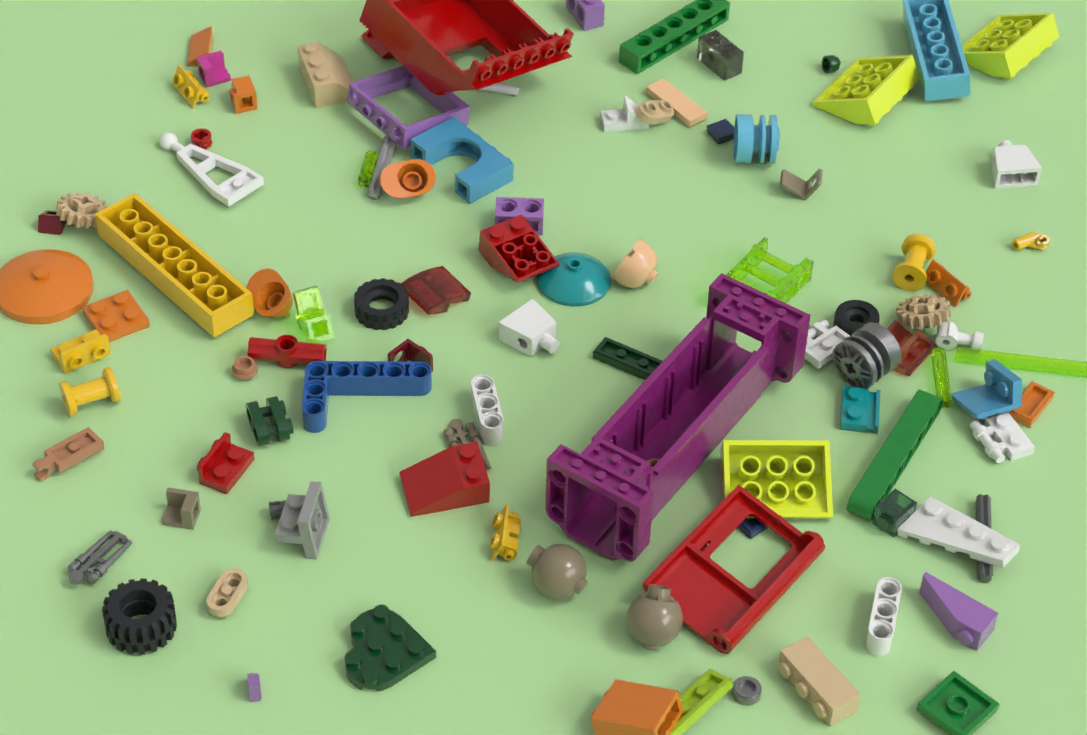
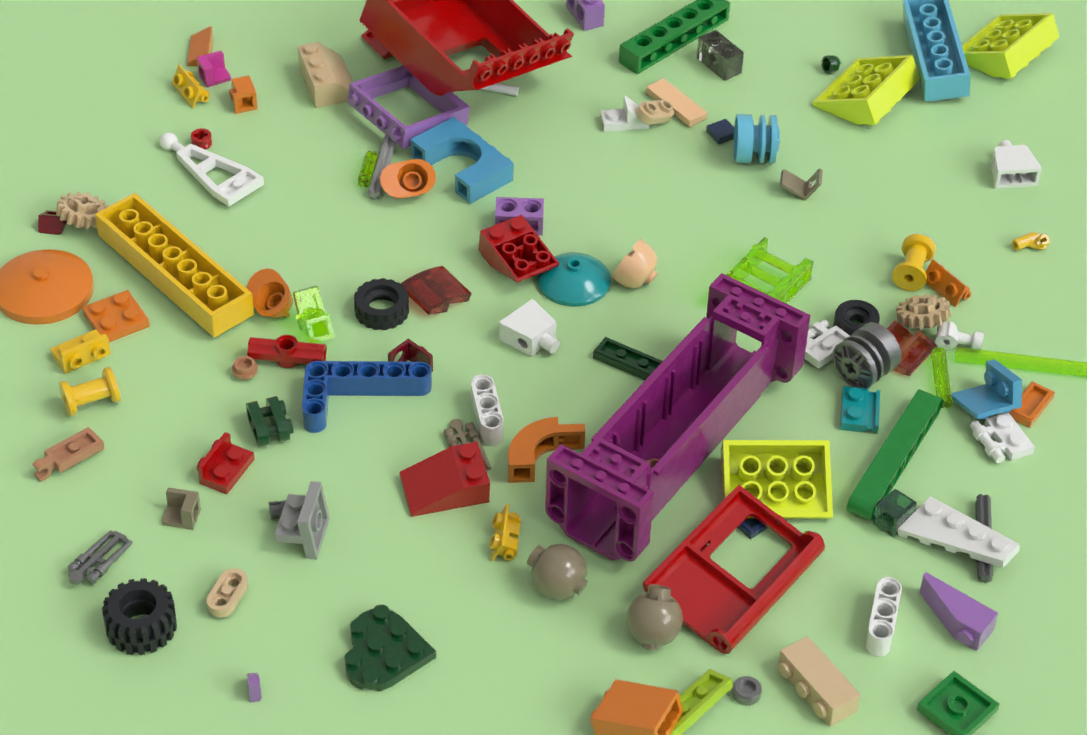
none -> orange arch [508,417,586,483]

